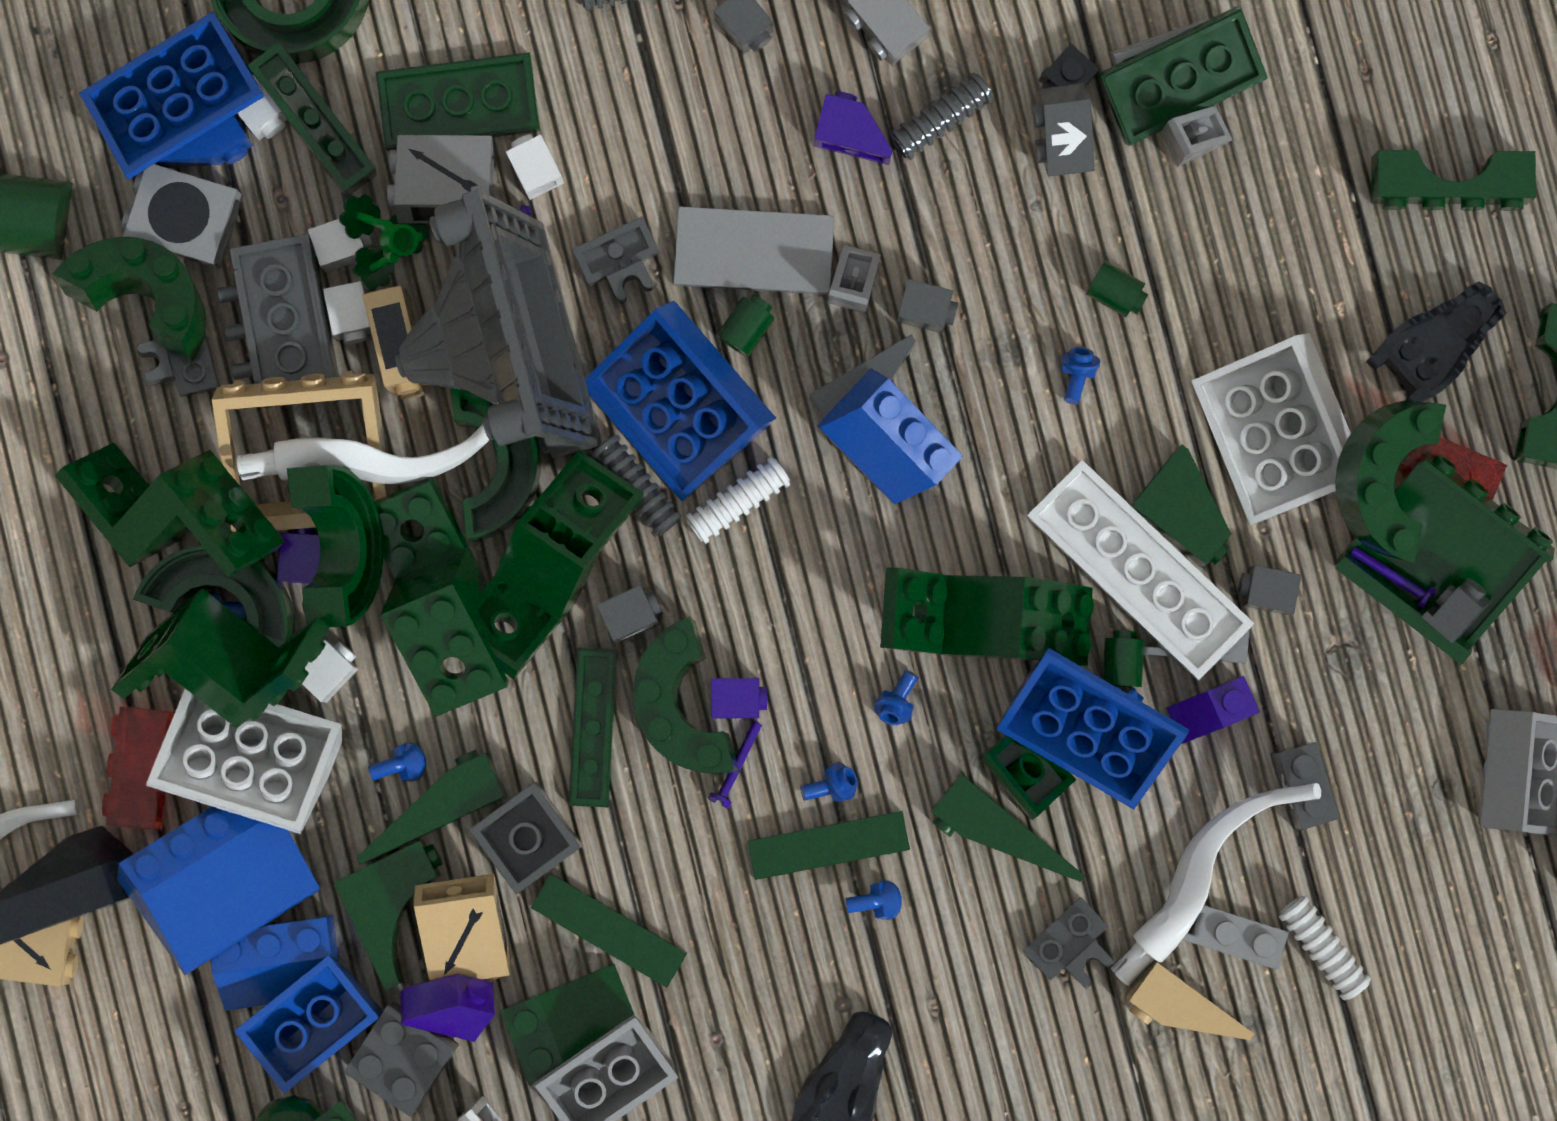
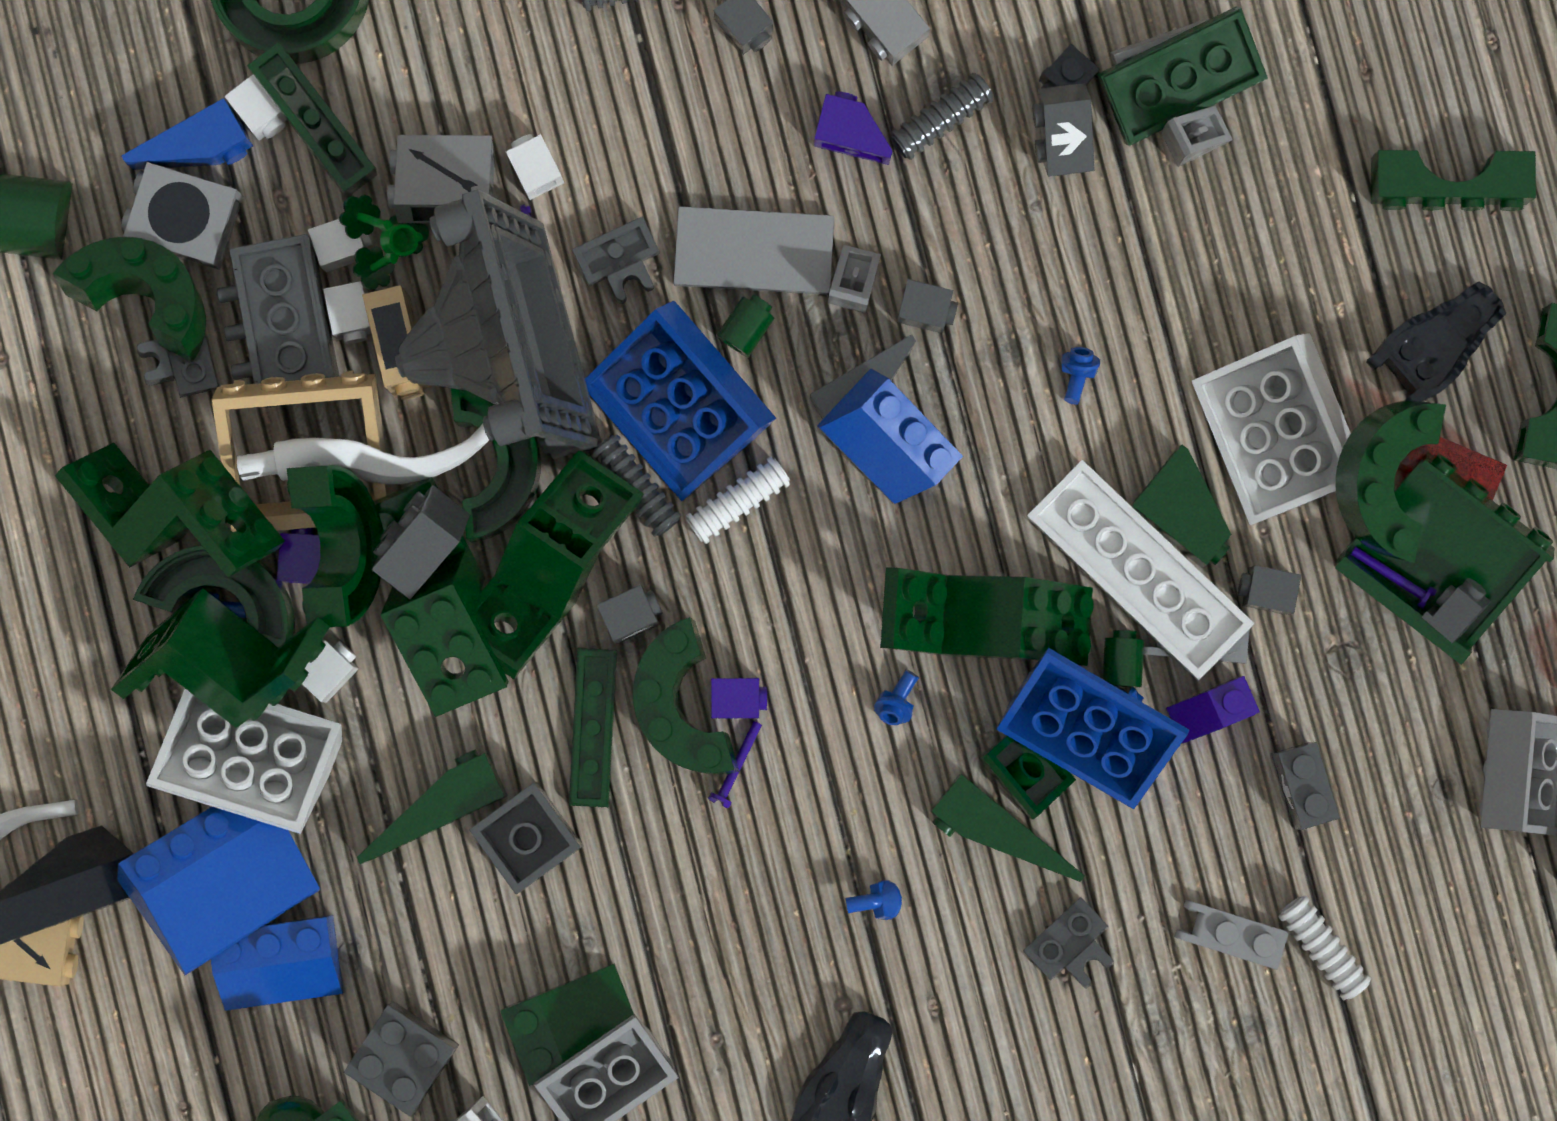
blue slope [79,11,264,179] -> none
clear red brick [102,706,175,830] -> none
blue slope [234,954,383,1094] -> none
dark green arch [334,840,443,991] -> none
blue plate [368,742,426,782] -> none
dark green tile [376,52,540,151] -> none
dark purple slope [400,974,495,1042] -> none
tan brick [414,874,510,981] -> none
dark green tile [531,873,687,988] -> none
dark green tile [747,811,910,880] -> none
blue plate [800,762,858,802] -> none
dark green brick [1085,261,1148,317] -> none
white animal [1111,783,1321,986] -> none
tan slope [1125,961,1254,1040] -> none
none -> dark grey brick [372,485,470,599]

